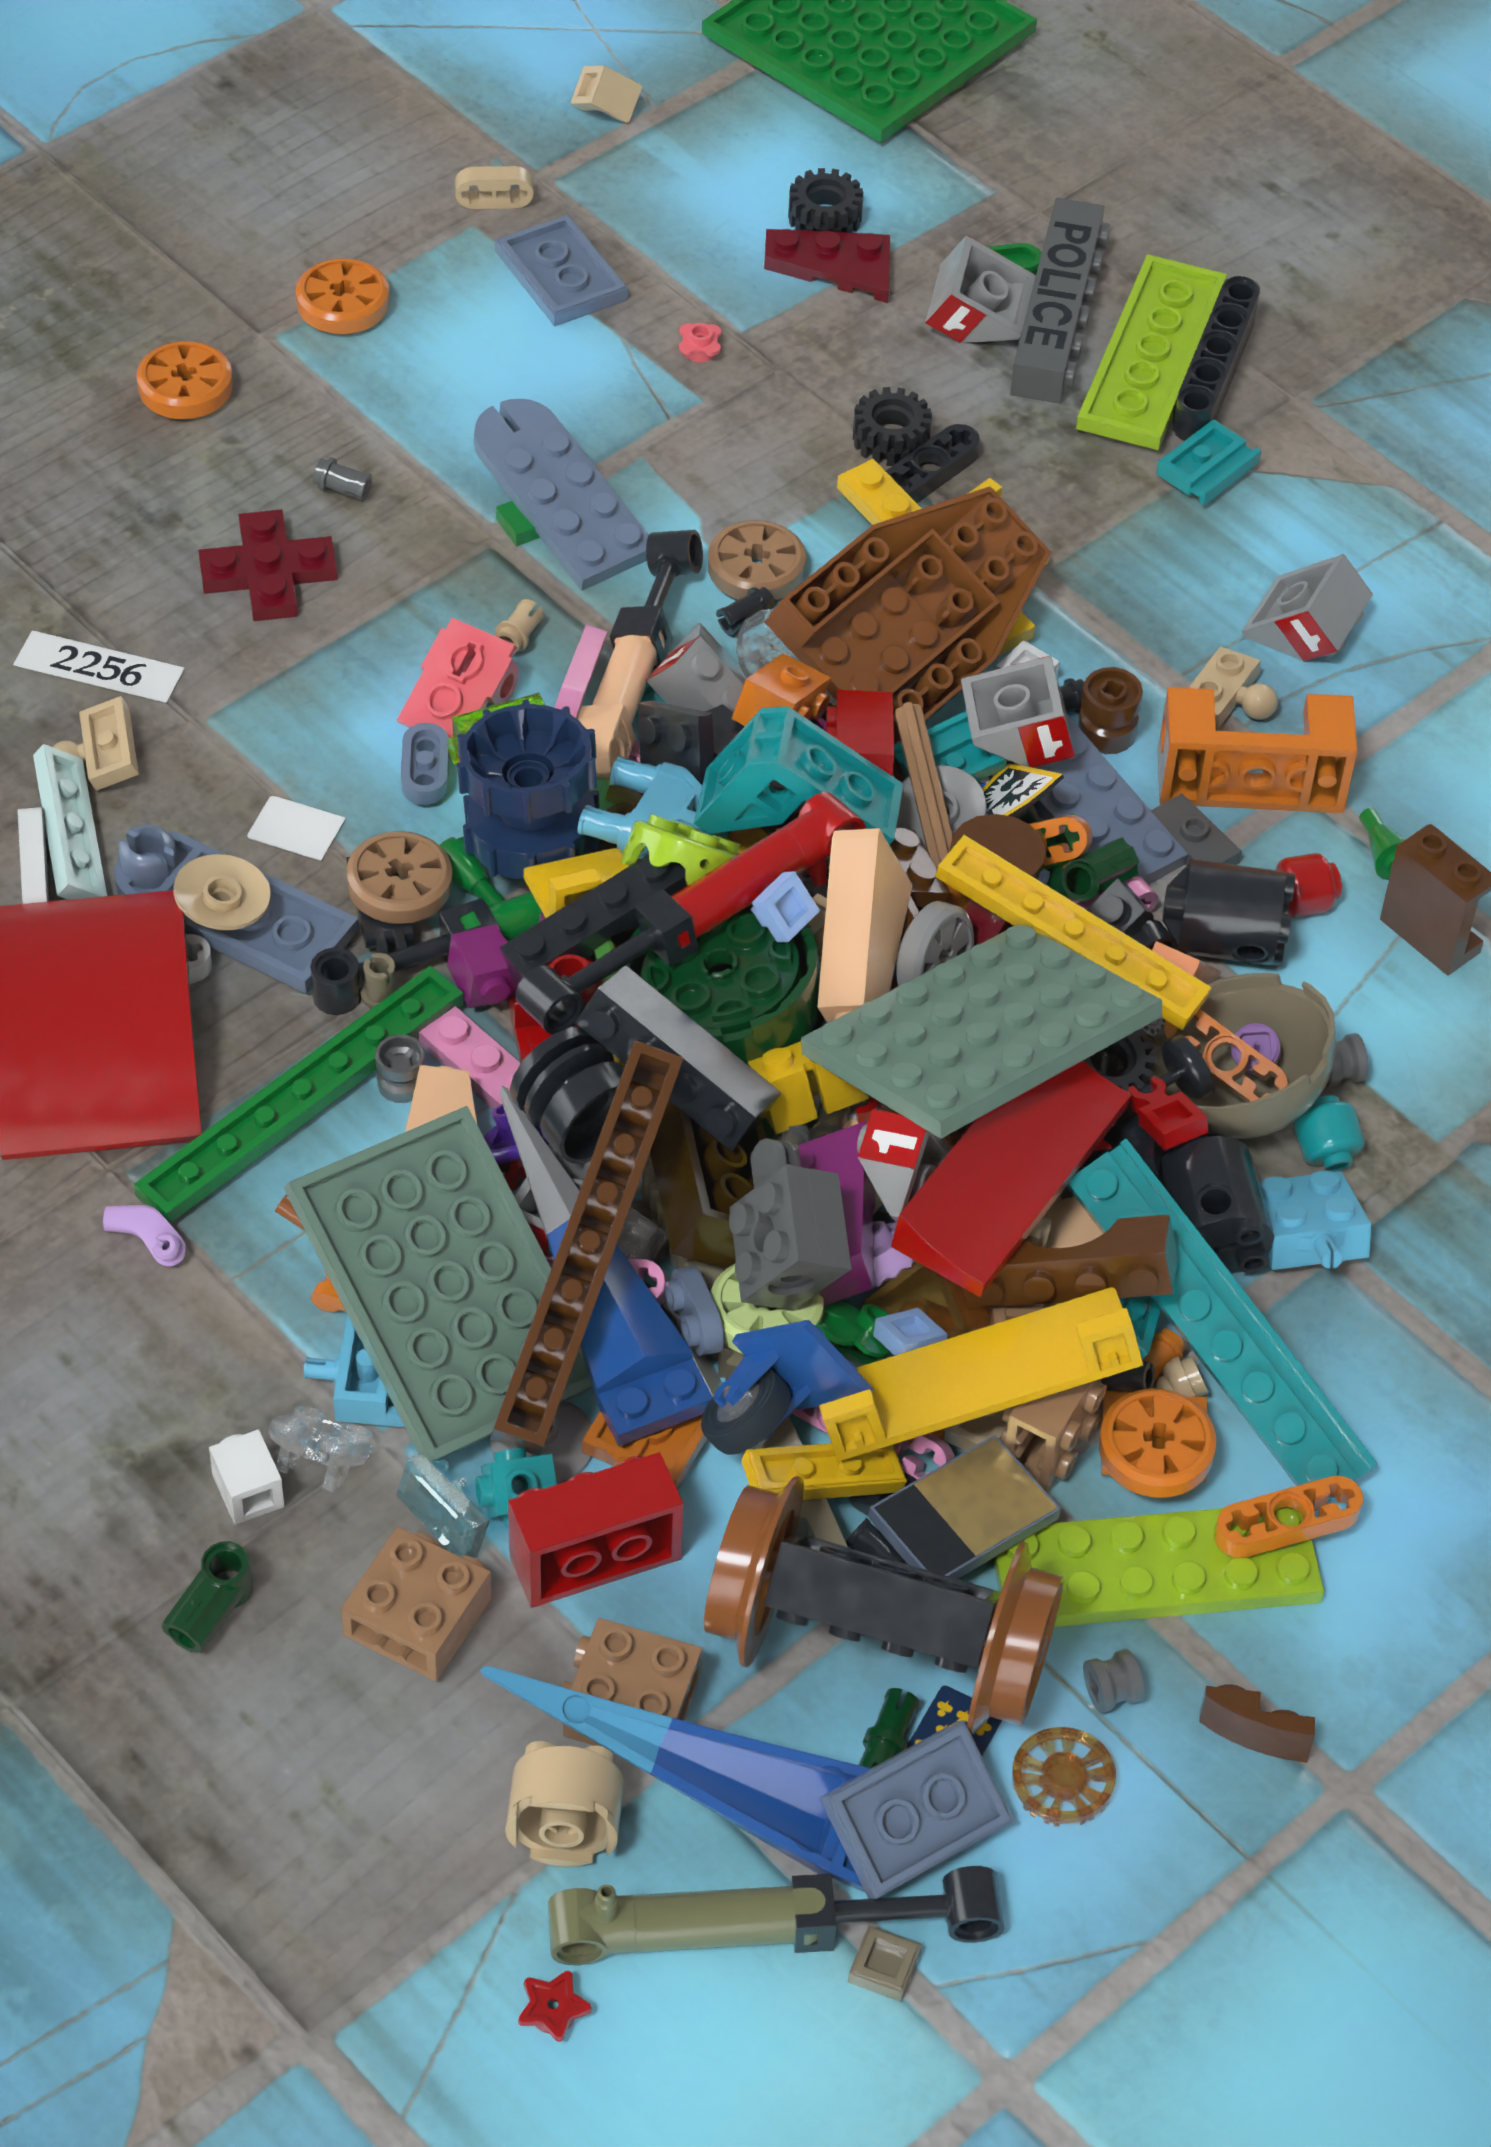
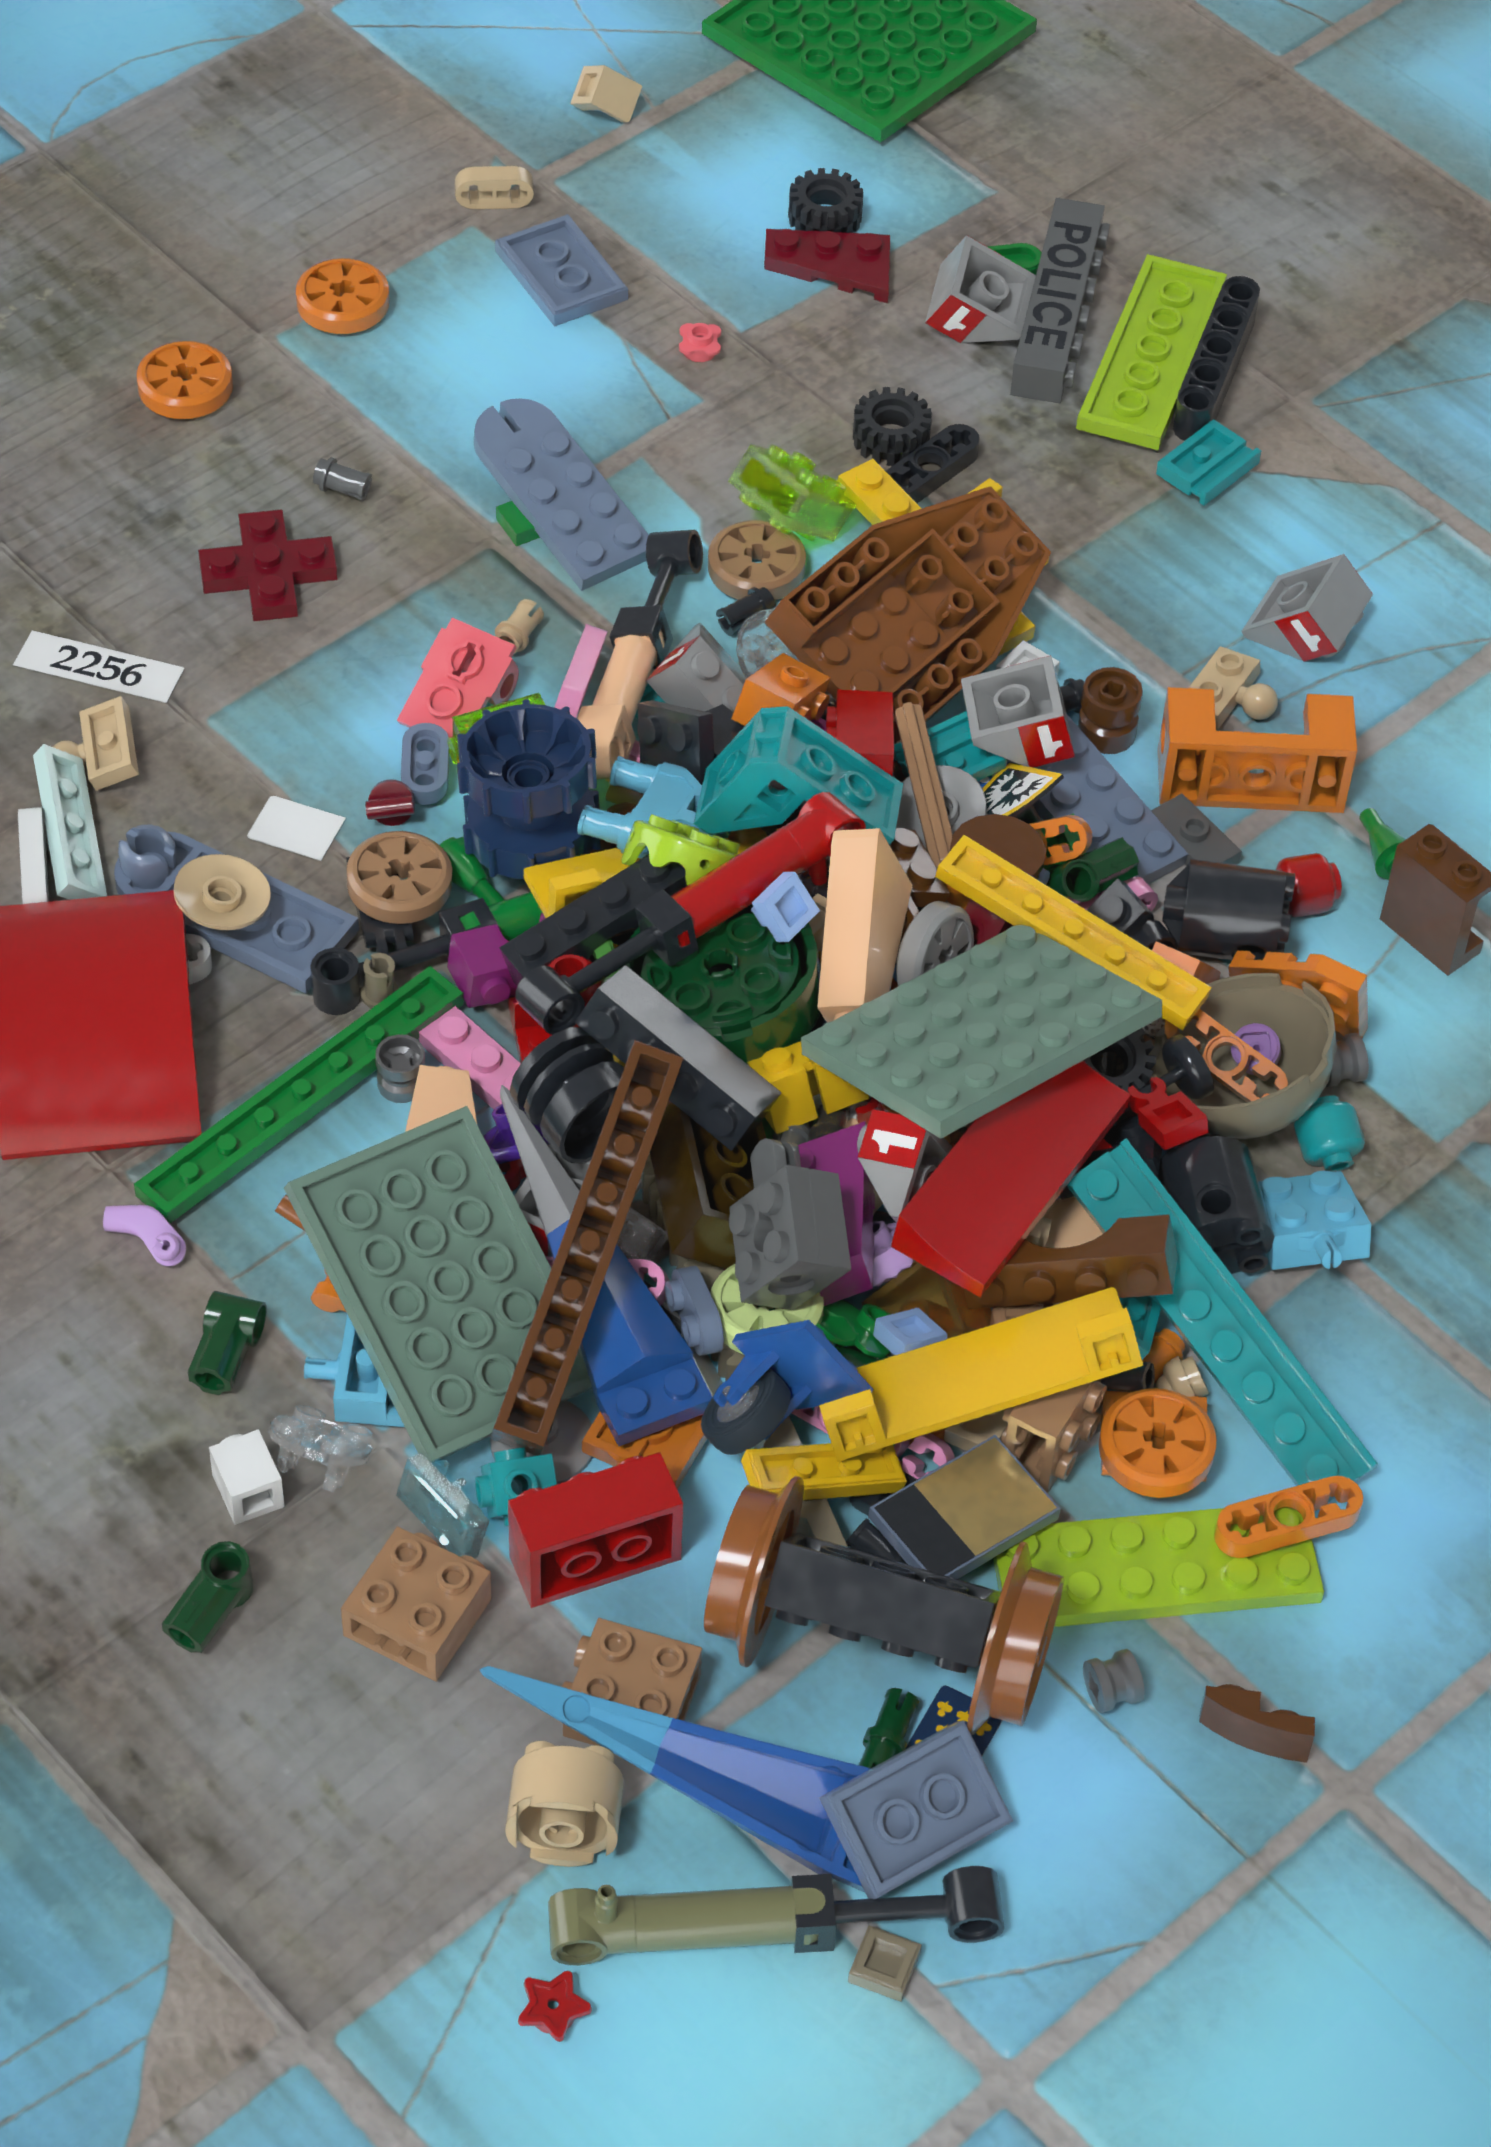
clear orange wheel [1012,1727,1116,1827] -> none
none -> dark green piece [188,1291,267,1395]
none -> dark red plate [365,779,415,826]
none -> clear neon green brick [728,444,857,542]
none -> orange plate [1228,951,1368,1041]

